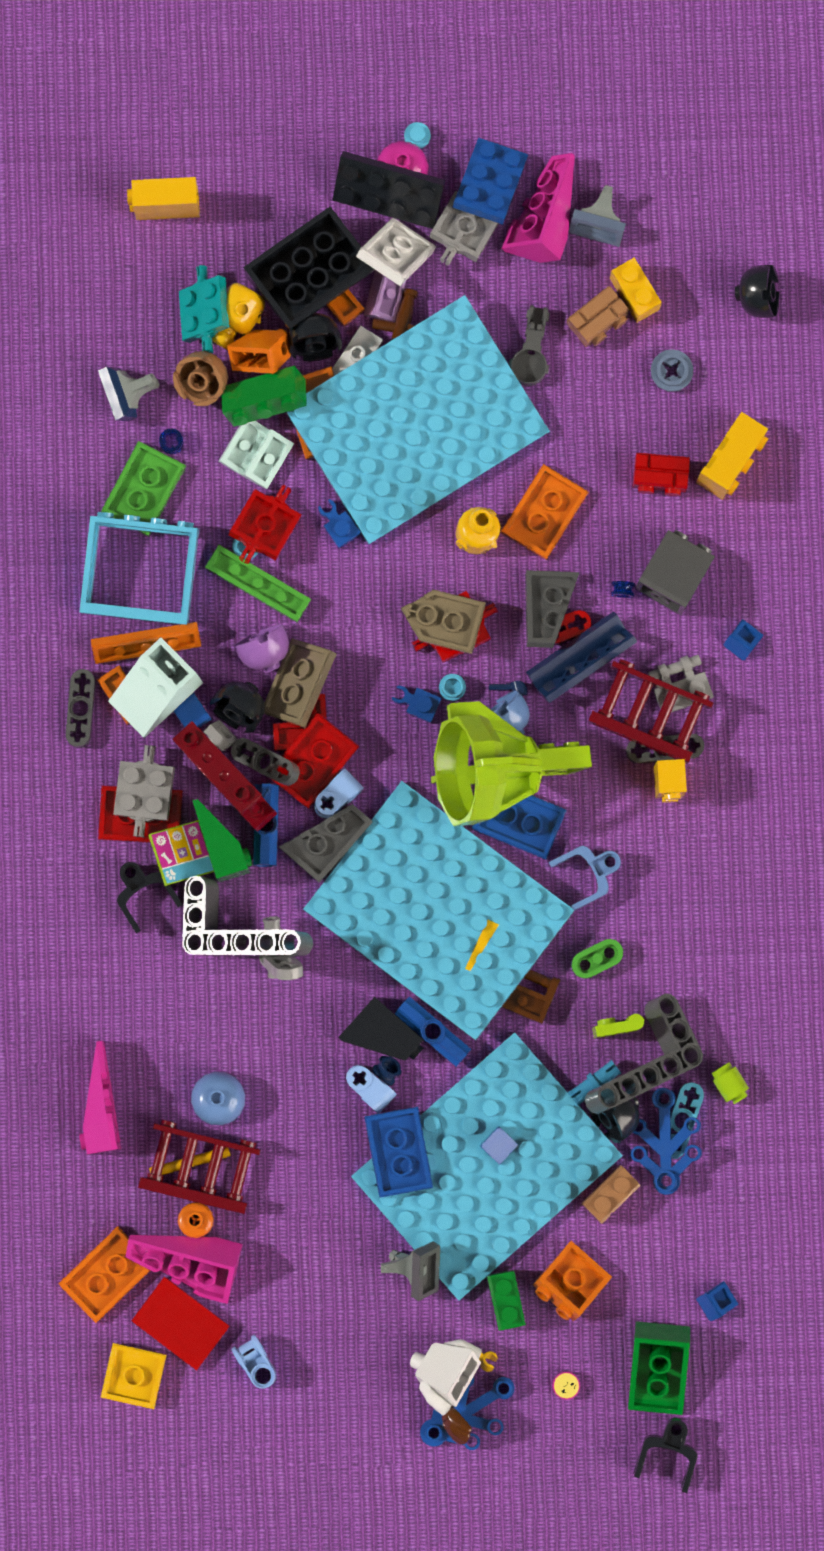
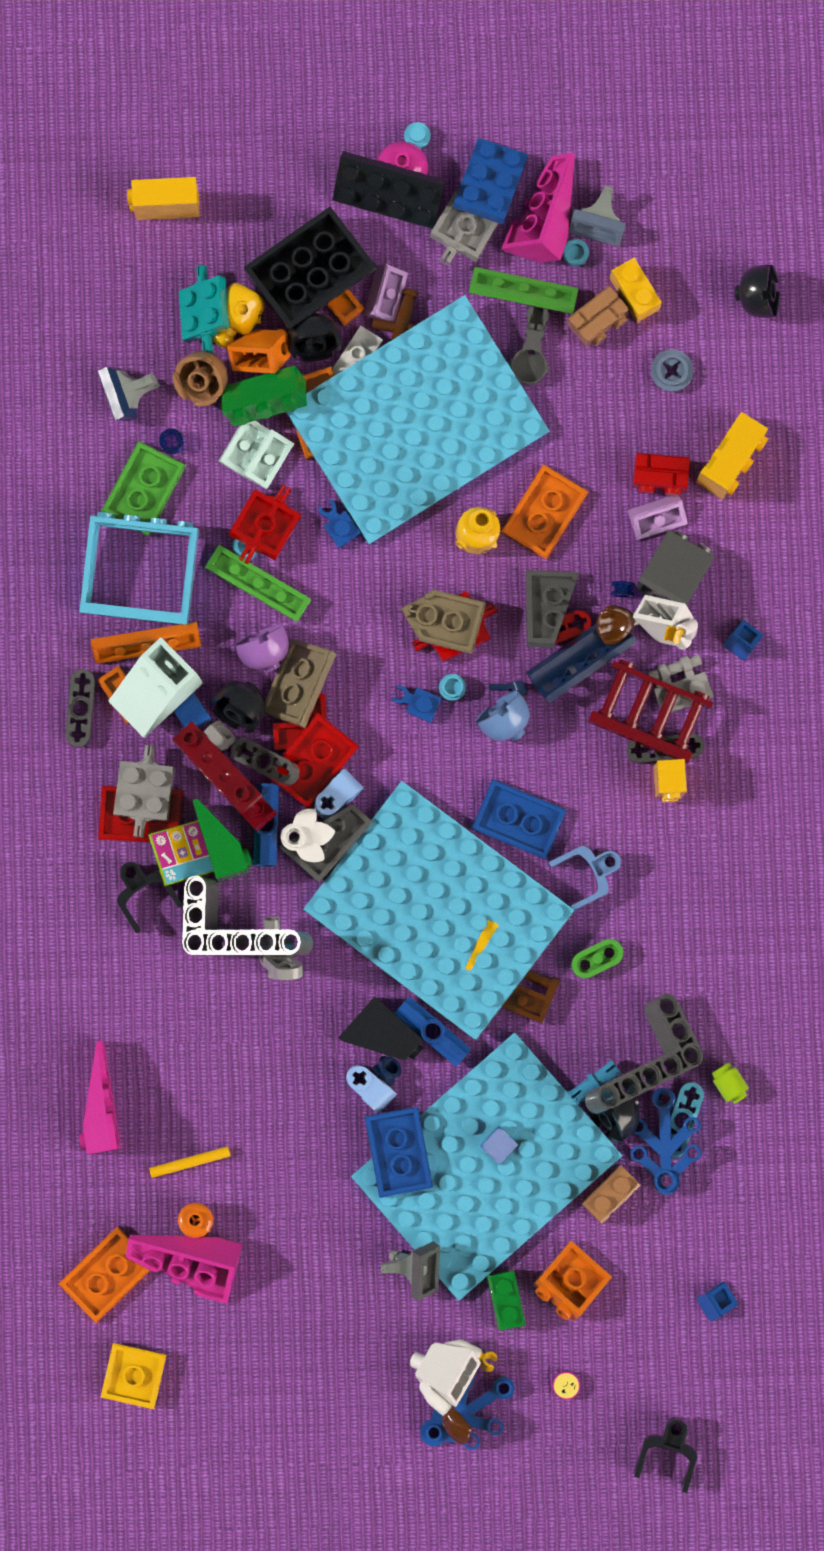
red tile [131,1276,230,1371] -> none
dark red fence [138,1119,261,1214] -> none
medium blue cylinder [191,1071,245,1126] -> none
light blue piece [231,1334,277,1388] -> none
white tile [356,218,436,286] -> none
lime plate [431,701,592,826] -> none
lime plate [592,1014,644,1038] -> none
green slope [628,1321,690,1415] -> none
none -> white plate [281,809,335,862]
none -> bright green plate [469,267,578,314]
none -> medium azure tile [562,239,589,267]
none -> torso [596,595,698,649]
none -> lavender slope [628,496,688,541]

